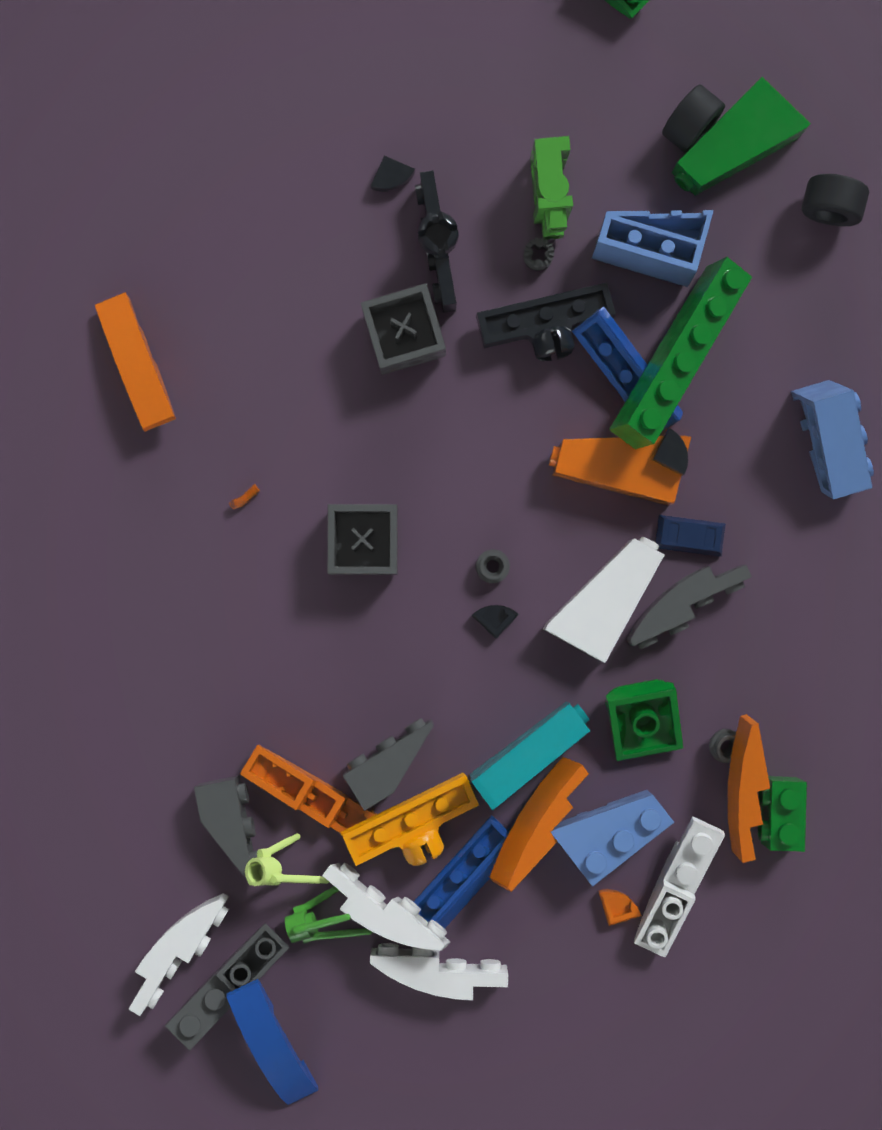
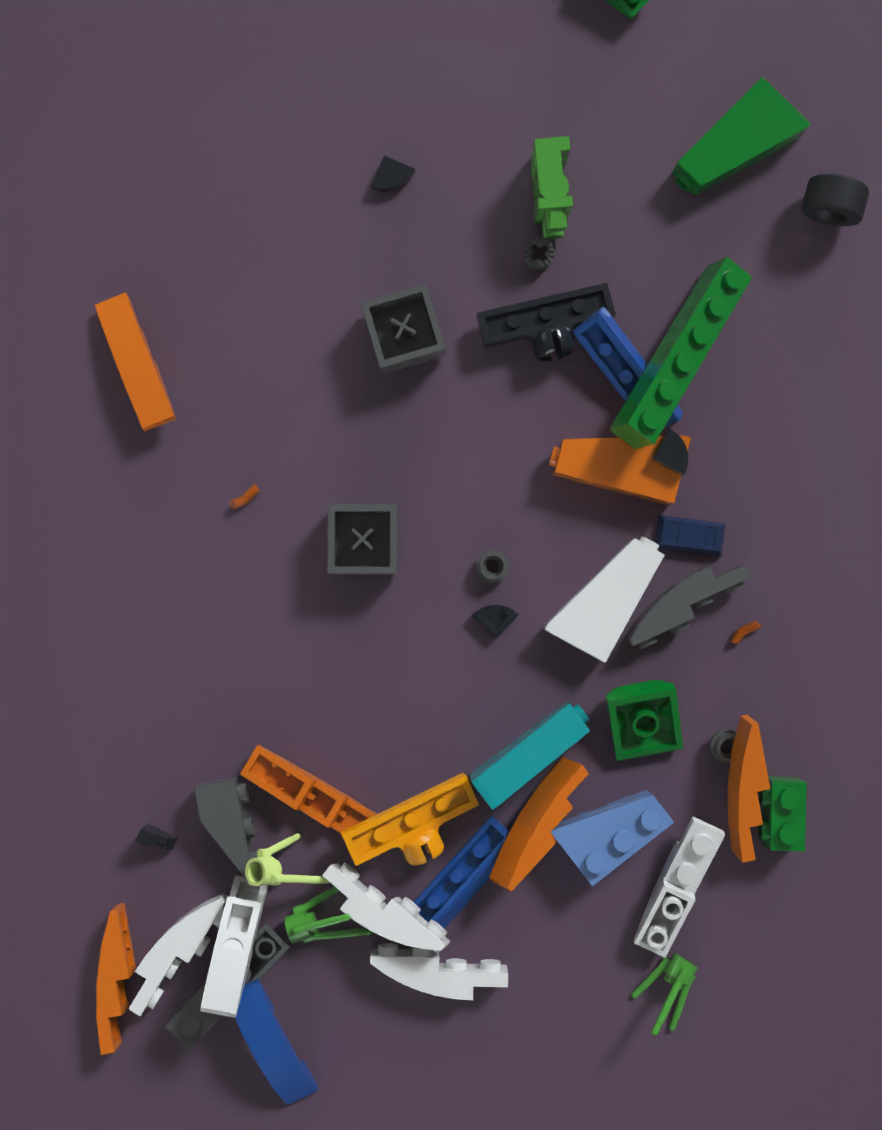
dark grey slope [343,718,434,811] -> none
black plate [415,170,459,313] -> none
medium blue wedge [591,210,714,287] -> none
orange tile [598,889,642,926] -> none
black tyre [662,84,725,153] -> none
medium blue wedge [791,380,874,500] -> none
none -> orange slope [96,903,136,1055]
none -> black tile [136,824,178,850]
none -> white slope [200,875,268,1018]
none -> bright green plant [631,953,698,1036]
none -> orange leg [731,620,761,644]

